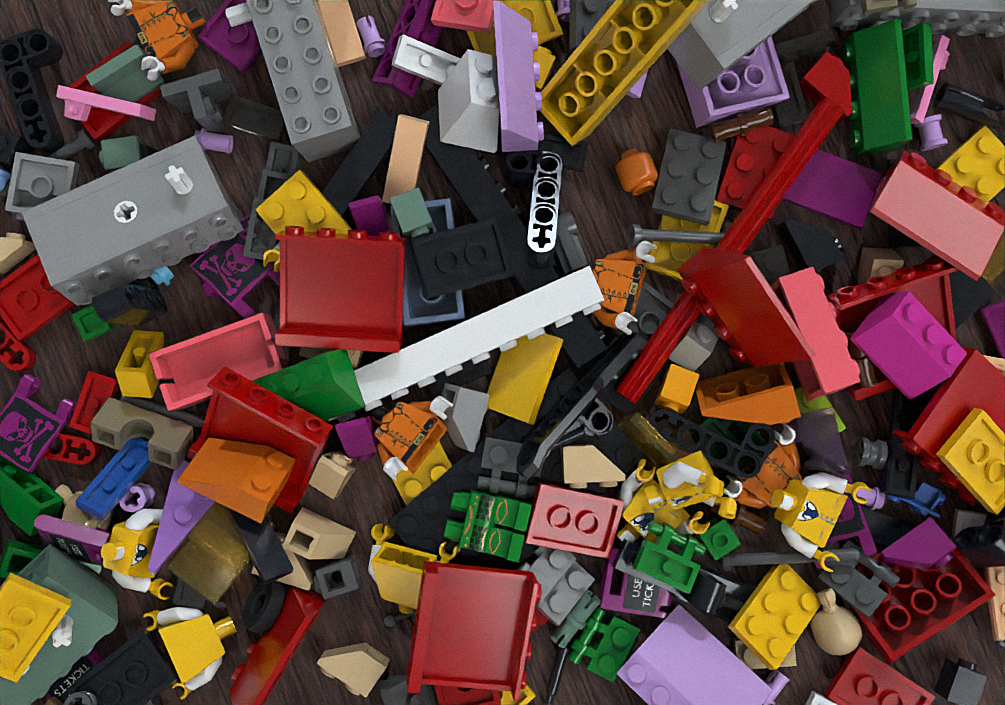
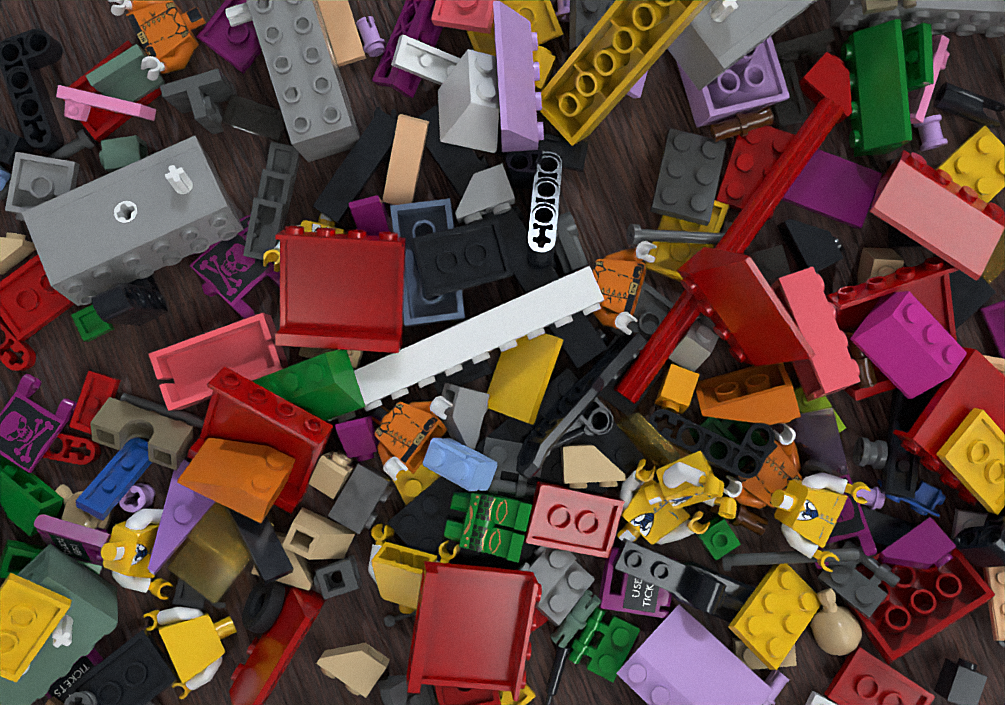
yellow slope [115,330,164,398] -> none
medium azure plate [150,266,174,286] -> none
lavender pin [194,128,233,154] -> none
yellow plate [255,170,352,234] -> none
sand green brick [390,187,434,238] -> none
orange head [615,149,658,195] -> none
green plate [632,520,706,594] -> none
none -> flat silver brick [328,462,393,534]
none -> light blue brick [423,438,498,491]
none -> light grey slope [455,164,515,225]

